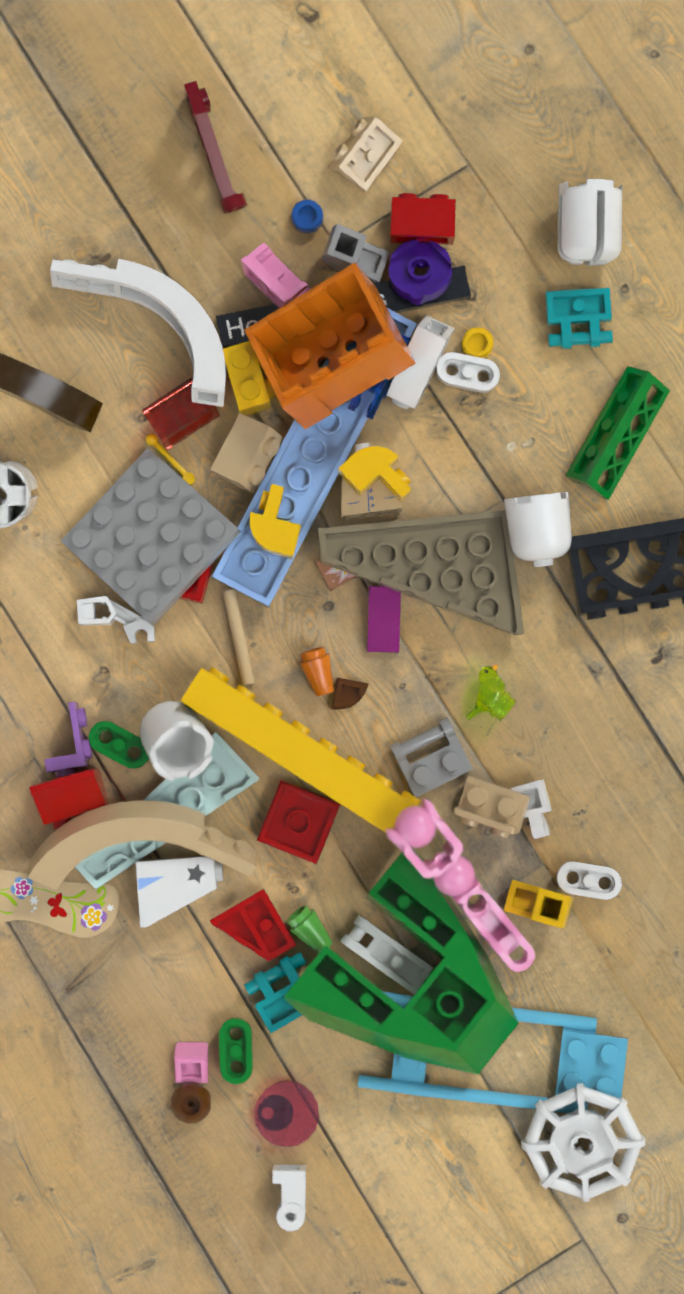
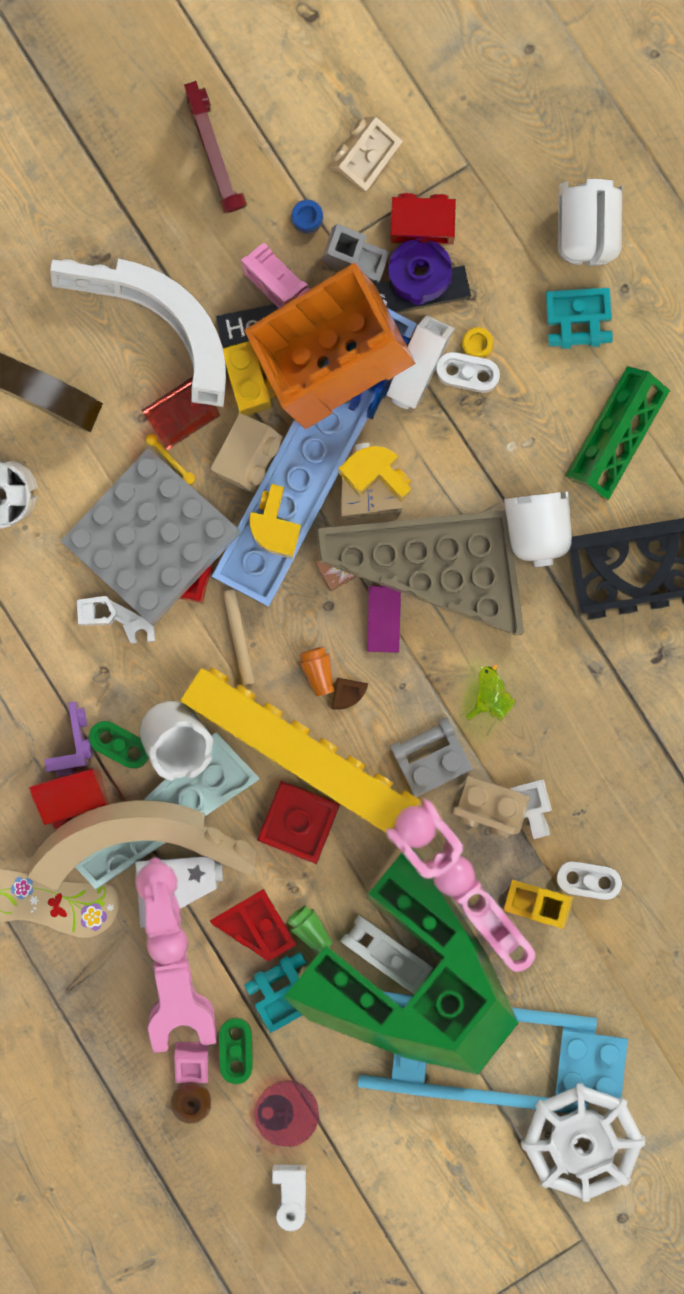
none -> bright pink piece [135,858,216,1053]

